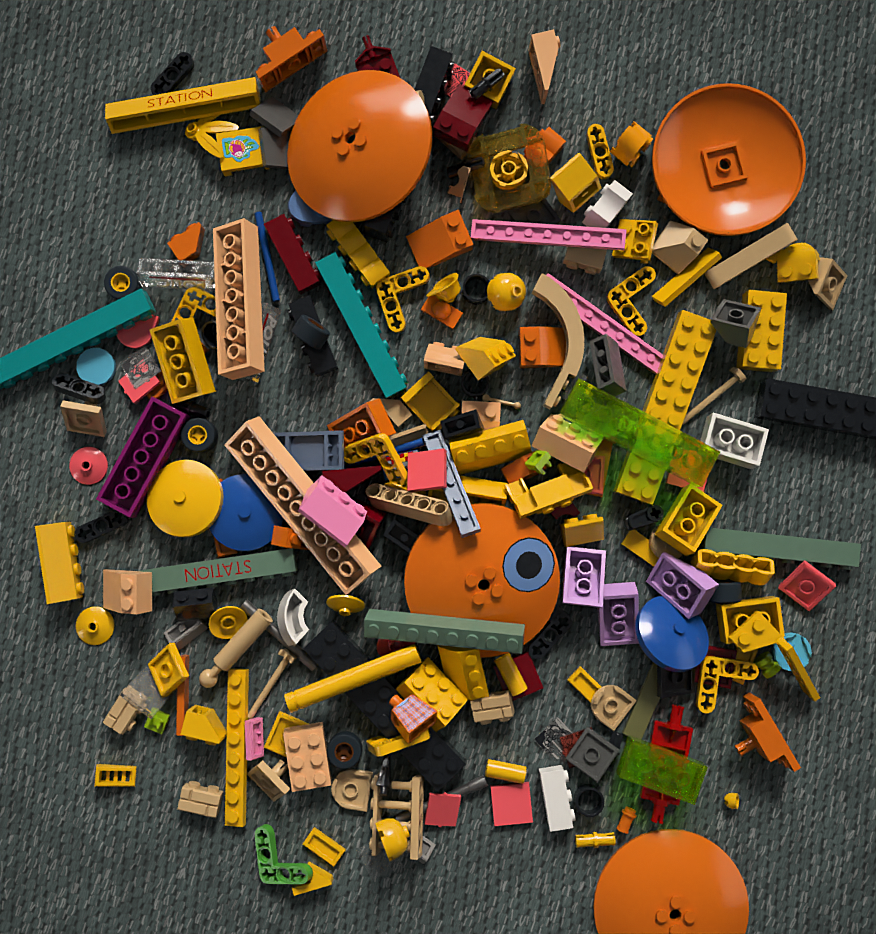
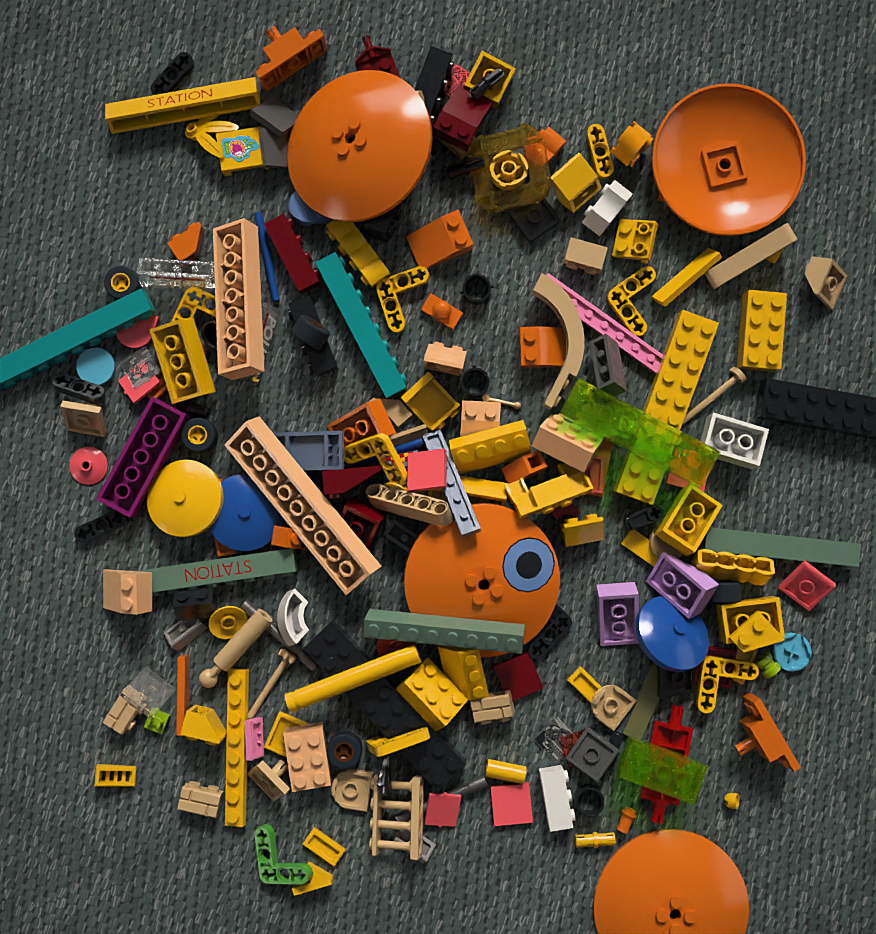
yellow slope [35,522,84,604] -> none
yellow dish [76,606,115,645] -> none
yellow plate [148,643,189,697] -> none
bright pink slope [298,475,367,547] -> none
yellow dish [326,595,365,616] -> none
yellow cylinder [375,818,410,862] -> none
orange torso [389,695,438,744] -> none
yellow piece [426,273,461,303] -> none
black slope [440,409,484,441] -> none
tan piece [448,166,471,203] -> none
yellow slope [455,337,516,380] -> none
bright pink plate [471,219,627,251] -> none
yellow cylinder [487,273,526,311] -> none
yellow piece [494,653,528,696] -> none
lime tile [525,450,552,475] -> none
light nougat slope [528,29,560,104] -> none
lavender slope [563,547,606,608] -> none
tan slope [652,221,708,274] -> none
dark grey slope [710,299,761,348] -> none
yellow tile [776,637,820,701] -> none
yellow slope [777,243,820,283] -> none

